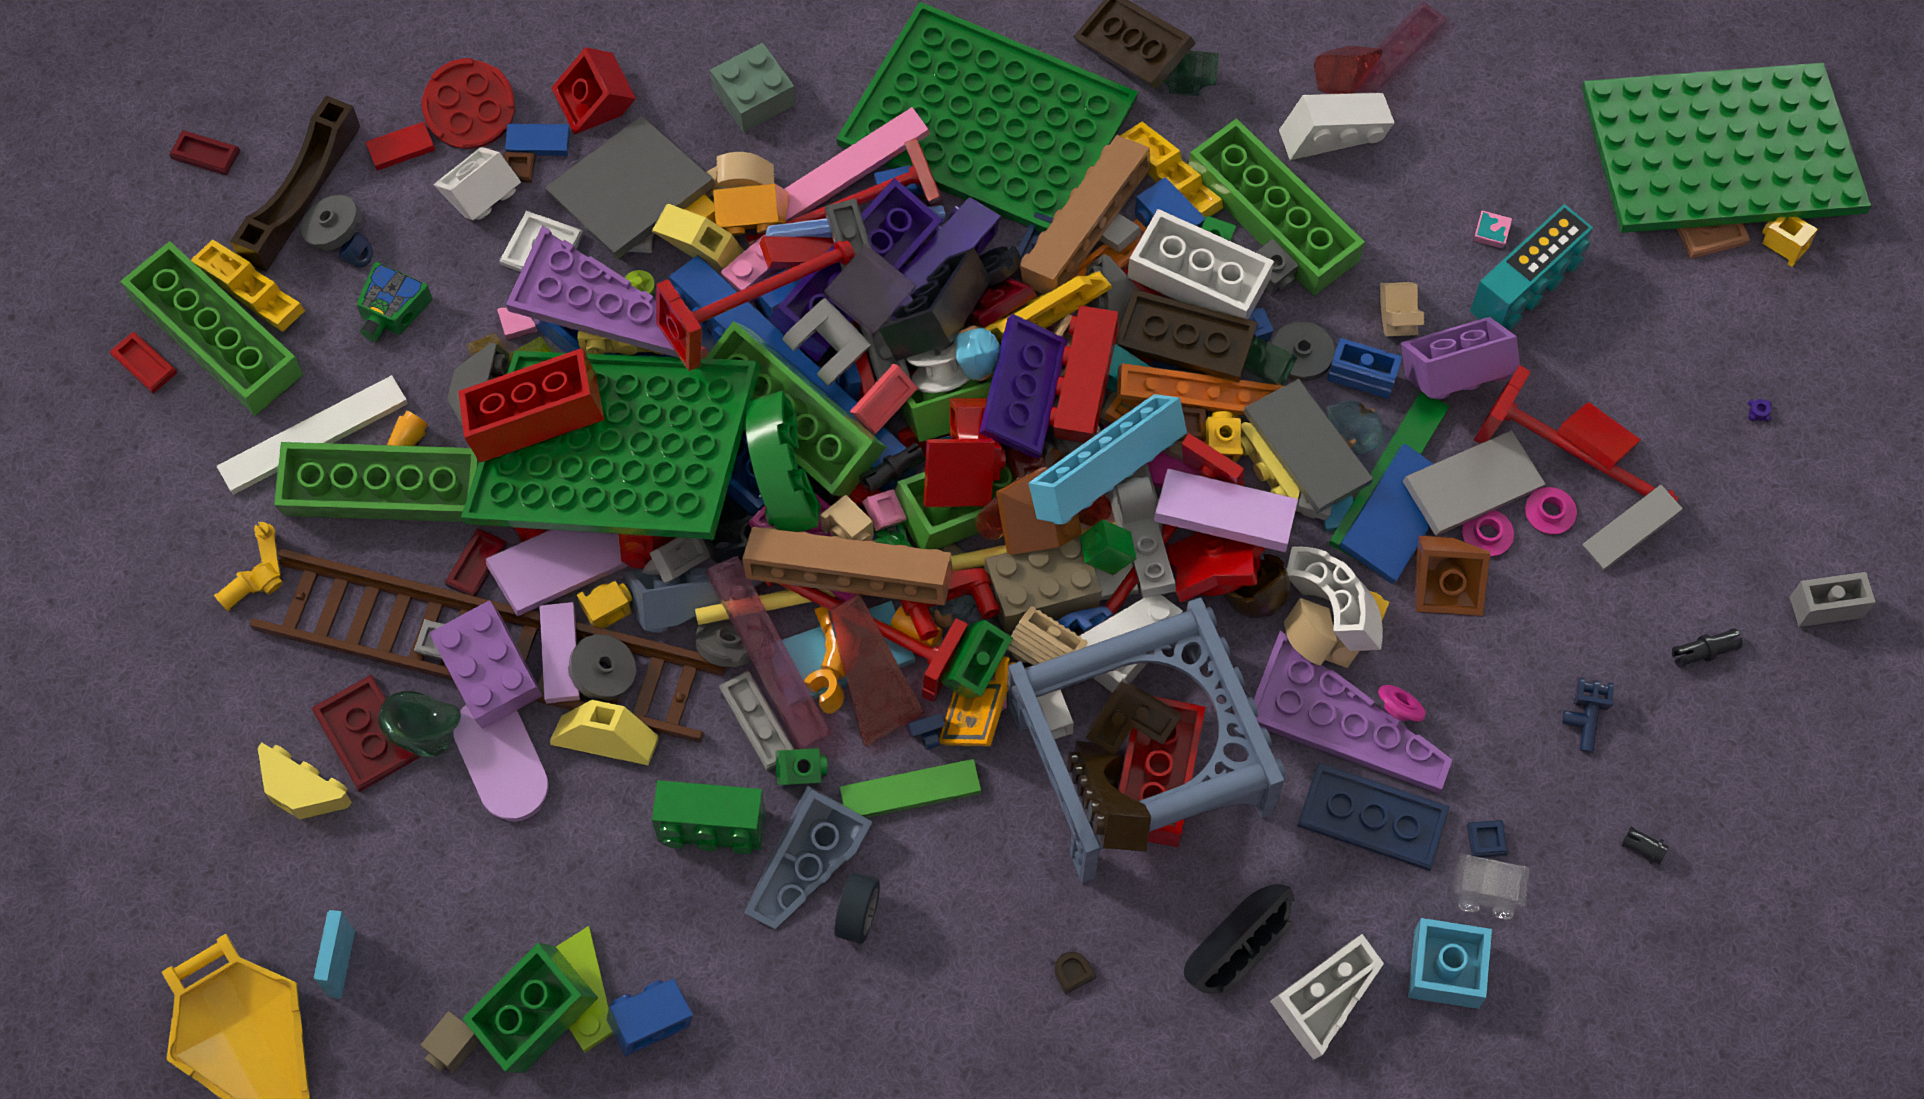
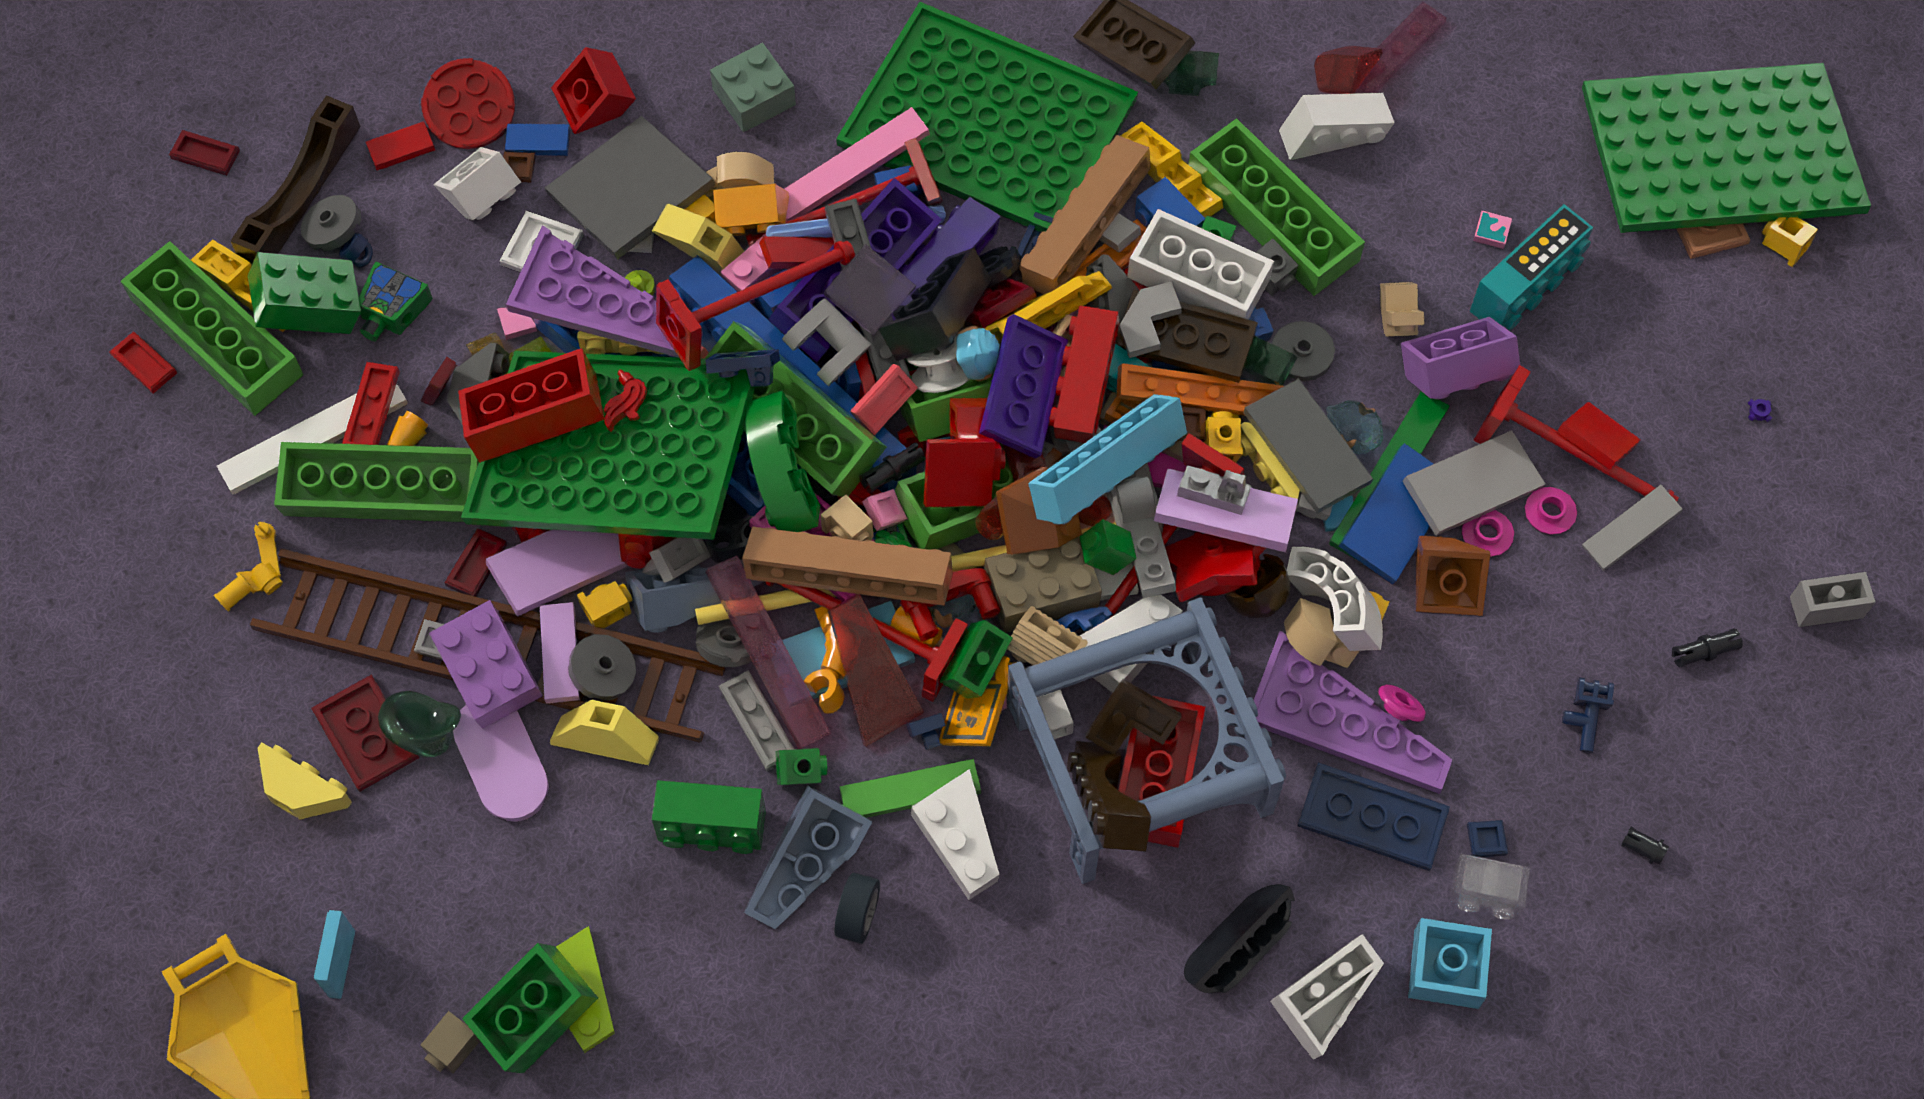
blue brick [606,978,693,1056] -> none
dark brown tile [1054,952,1096,995] -> none
blue brick [1327,338,1402,399] -> none
none -> green brick [248,252,361,334]
none -> red tile [342,362,400,445]
none -> dark red tile [420,357,457,406]
none -> red piece [604,370,647,432]
none -> dark blue hinge [705,349,780,387]
none -> white wedge [911,769,999,900]
none -> light grey tile [1119,281,1181,358]
none -> flat silver hinge [1177,465,1251,515]

